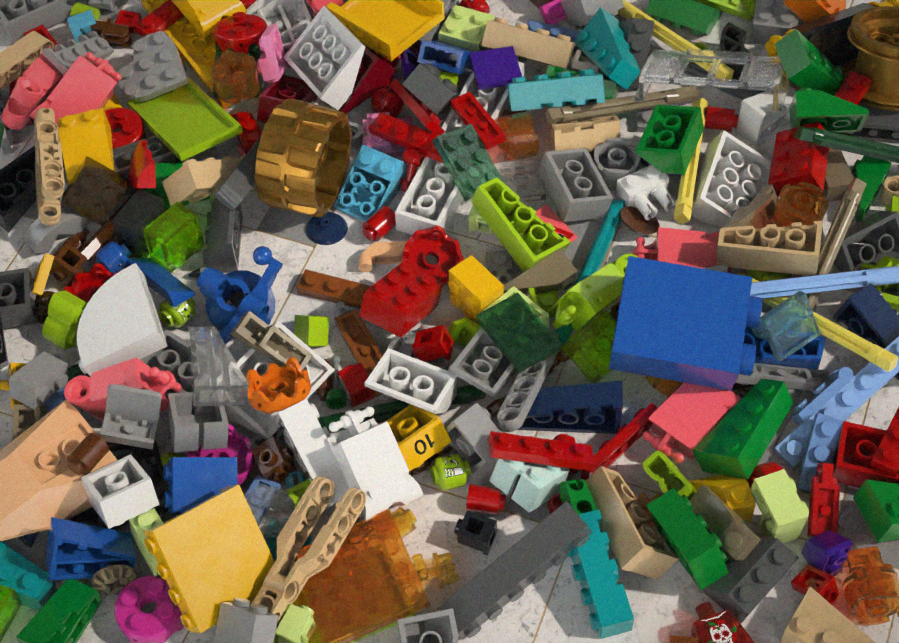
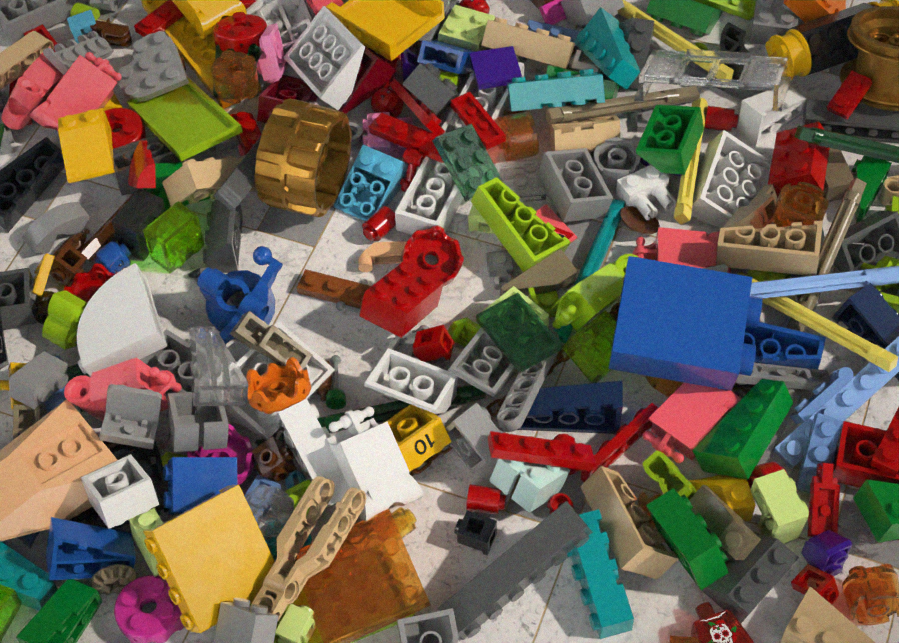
tan piece [34,107,65,225] -> none
dark brown brick [61,156,128,226] -> none
reddish brown brick [67,433,109,475] -> none
red plate [114,10,142,34] -> none
blue slope [127,258,195,307] -> none
lime head [158,297,196,328] -> none
lime panel [294,315,329,346] -> none
dark blue piece [306,212,348,245] -> none
dark orange plate [334,309,383,397] -> none
red brick [338,362,375,408] -> none
clear yellow arm [398,552,460,590] -> none
lime head [430,454,471,491] -> none
yellow brick [448,255,504,325] -> none
green leg [559,479,597,515] -> none
clear light blue bracket [751,291,821,362] -> none
green wedge [774,29,845,96] -> none
green slope [789,88,869,132] -> none
clear orange panel [843,546,886,584] -> none

